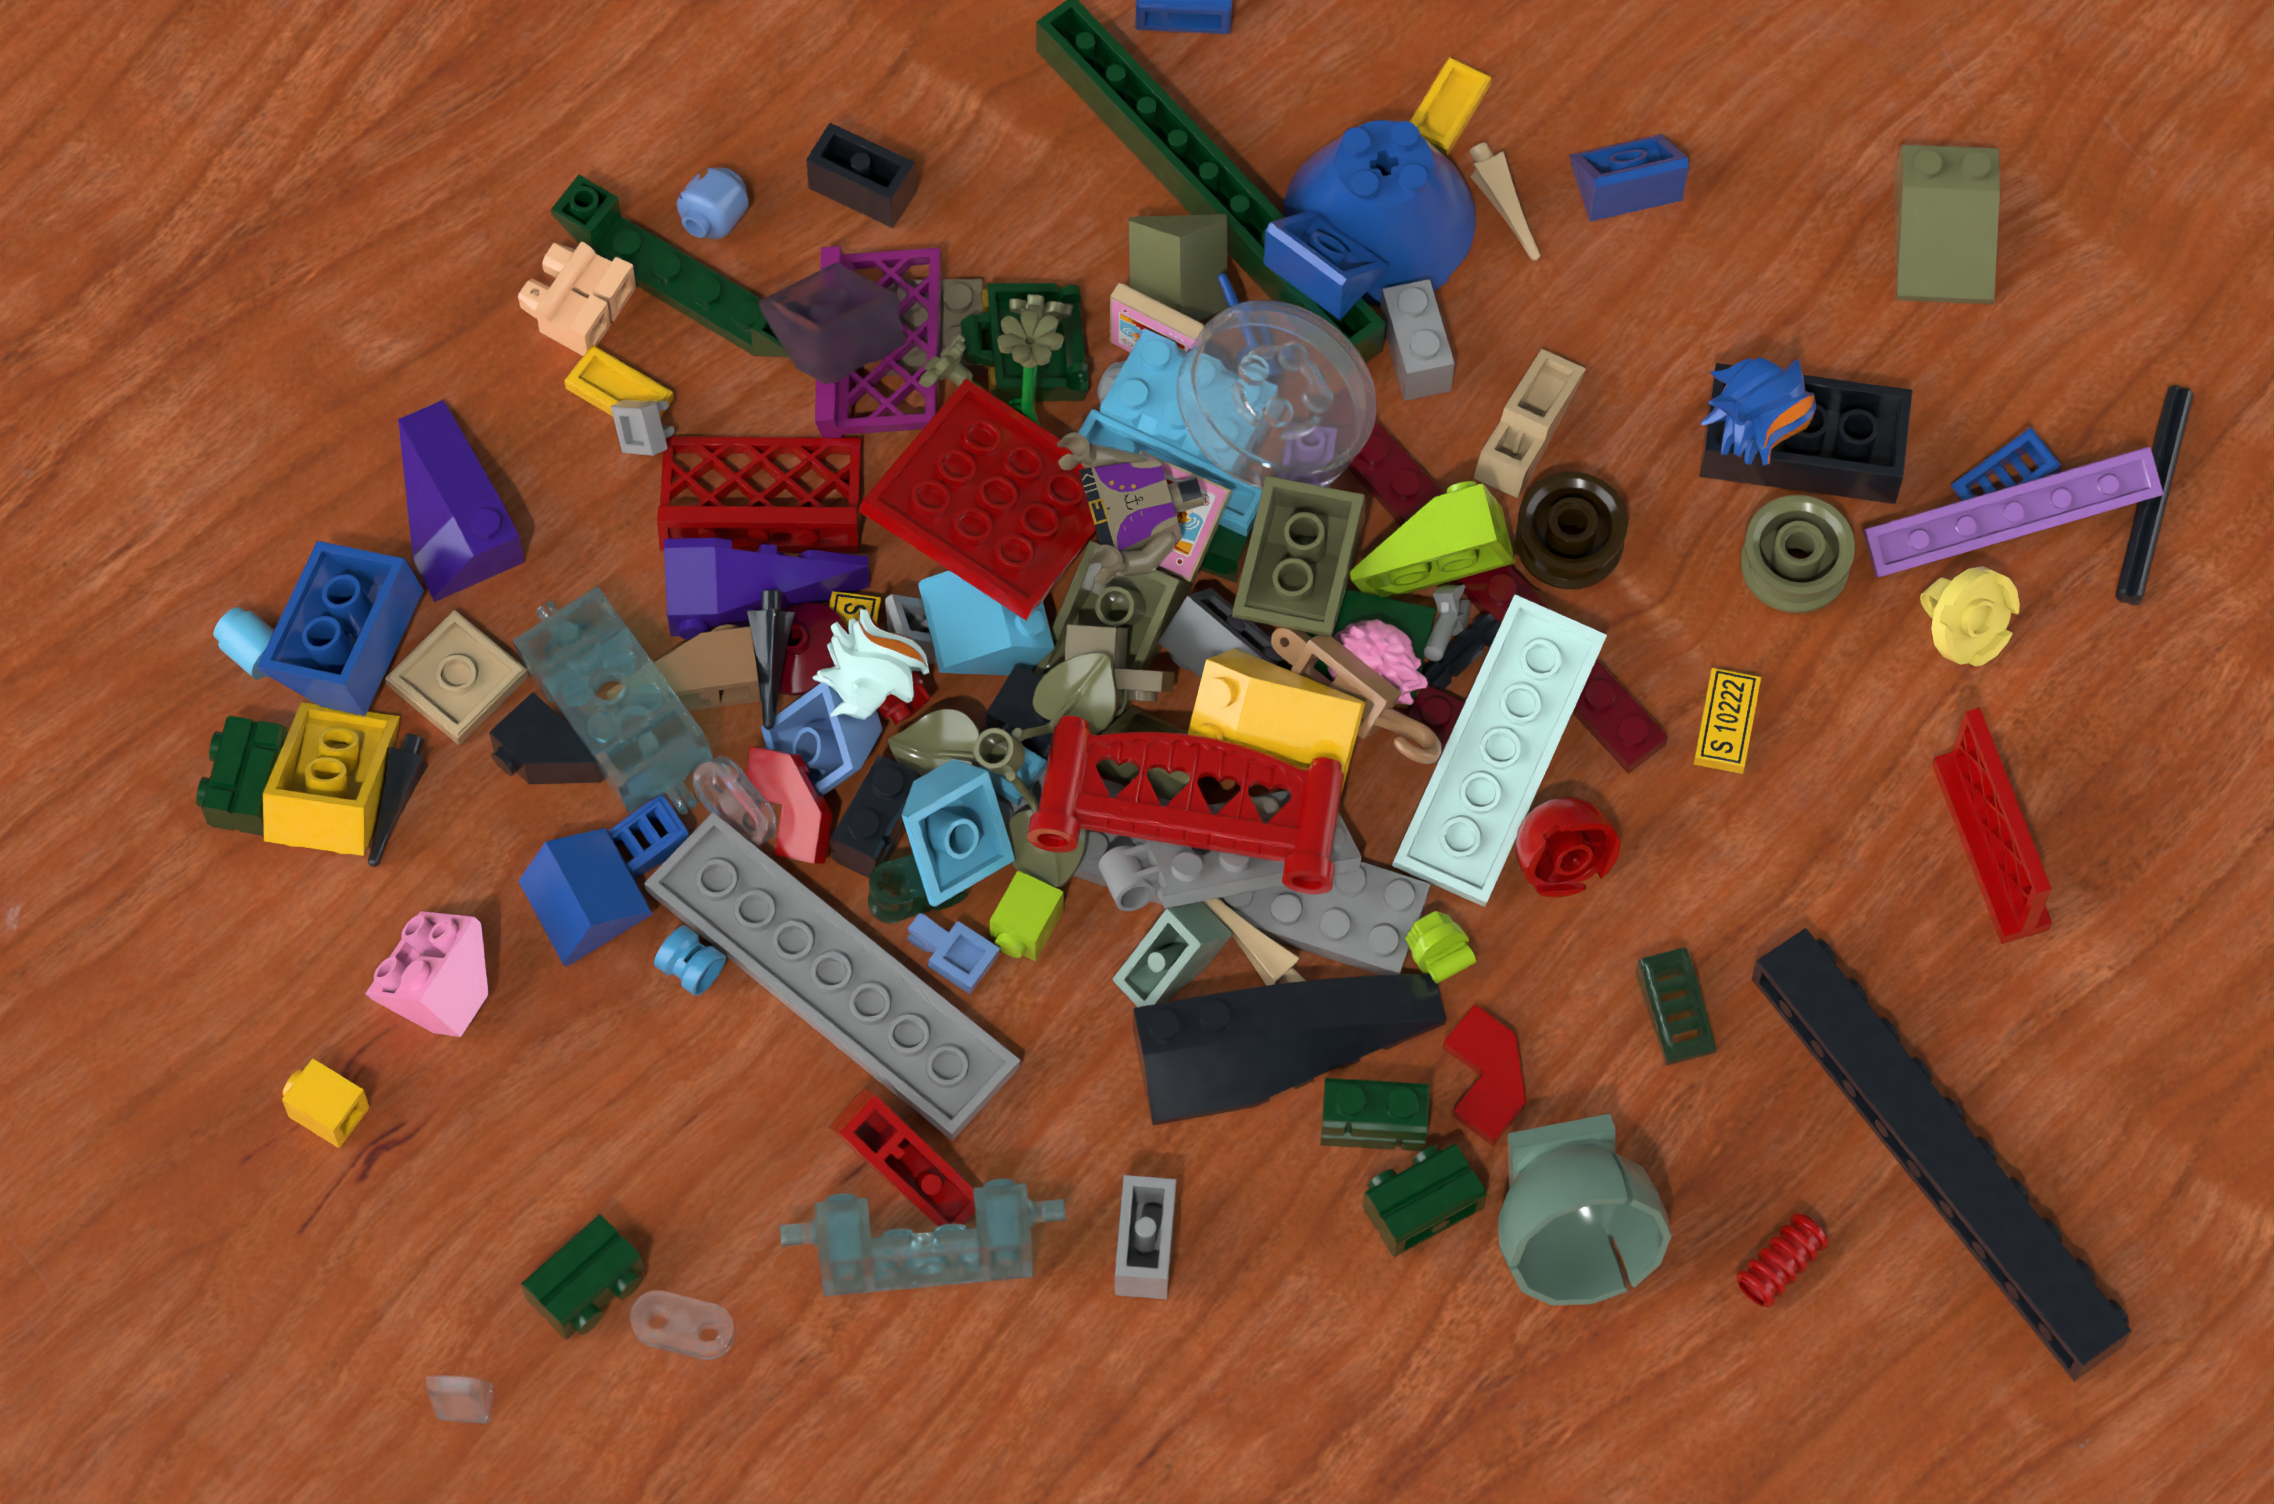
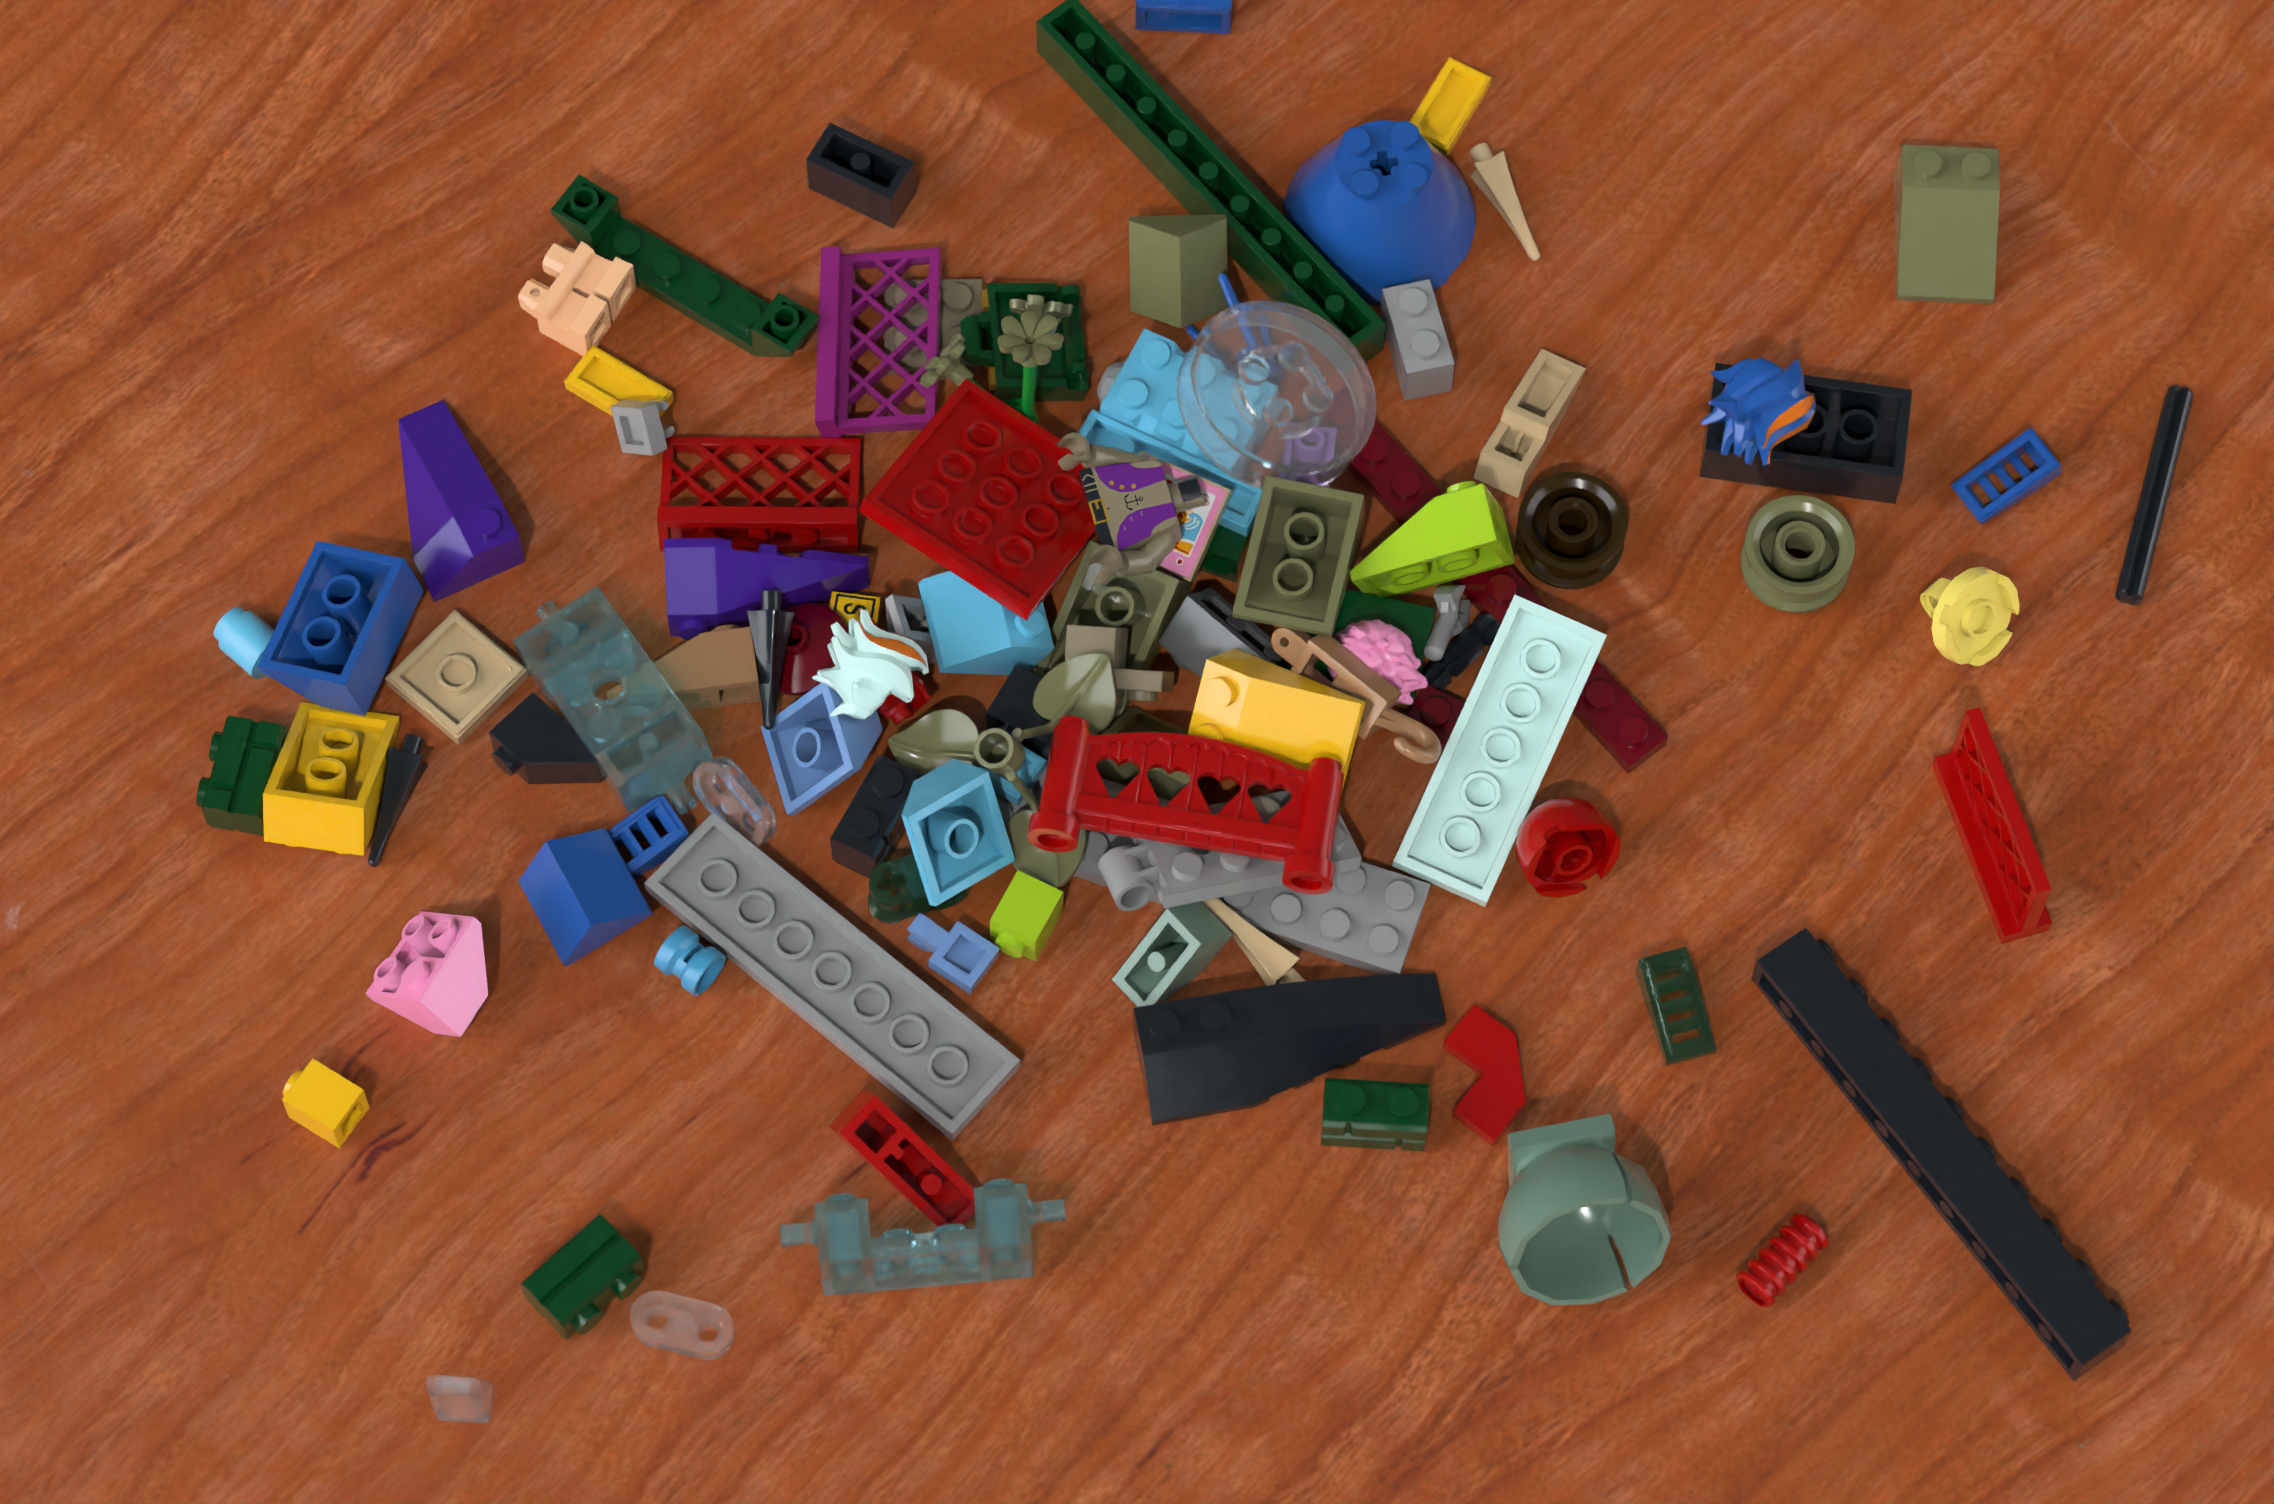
medium blue head [676,167,749,239] -> none
tile [743,746,832,864] -> none
clear purple slope [759,262,904,385] -> none
tile [1110,283,1205,357] -> none
light grey brick [1115,1175,1176,1299] -> none
blue slope [1264,210,1388,320] -> none
dark green brick [1363,1143,1487,1257] -> none
lime piece [1405,911,1477,984] -> none
blue slope [1569,134,1689,222] -> none
yellow tile [1693,668,1761,774] -> none
medium lavender plate [1862,447,2164,577] -> none

